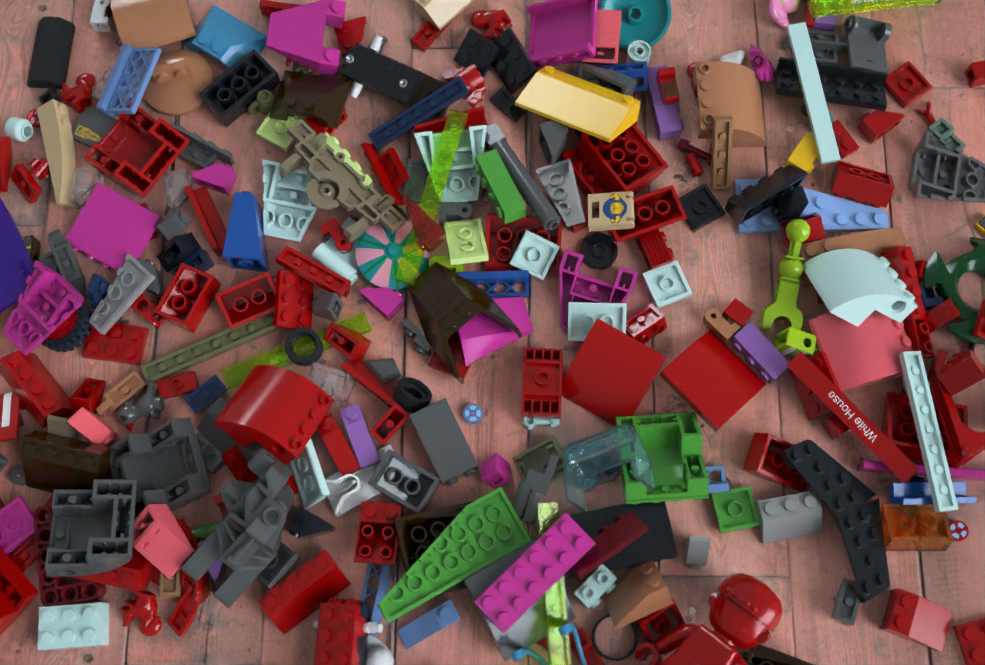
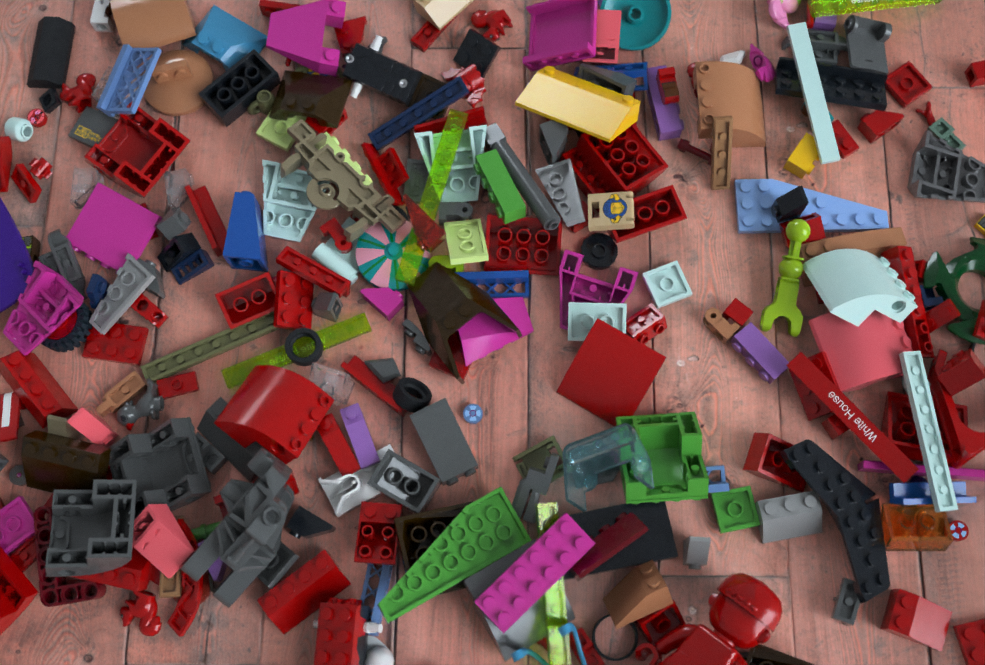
tan slope [37,99,76,209] -> none
light aqua brick [38,602,110,650] -> none
red slope [70,378,106,417] -> none
red slope [154,263,222,333] -> none
dark grey bracket [170,123,235,169] -> none
dark blue plate [184,374,228,414] -> none
dark pink slope [191,163,238,195] -> none
red plate [221,445,258,483] -> none
light aqua tile [289,438,330,509] -> none
red slope [323,322,371,359] -> none
red slope [369,402,410,445] -> none
medium blue slope [397,599,461,649] -> none
dark pink panel [481,453,510,489] -> none
black slope [489,86,528,122] -> none
black plate [492,28,538,94] -> none
light aqua tile [509,229,560,280] -> none
red plate [521,347,563,419] -> none
light aqua bar [522,417,560,430] -> none
light aqua bracket [574,564,618,609] -> none
light aqua wheel [625,40,651,64] -> none
red brick [636,229,674,271] -> none
red slope [659,330,766,432] -> none
black tile [679,183,726,232] -> none
red pin [685,153,704,177] -> none
black slope [725,165,808,226] -> none
lime torso [773,326,820,358] -> none
red slope [830,161,895,208] -> none

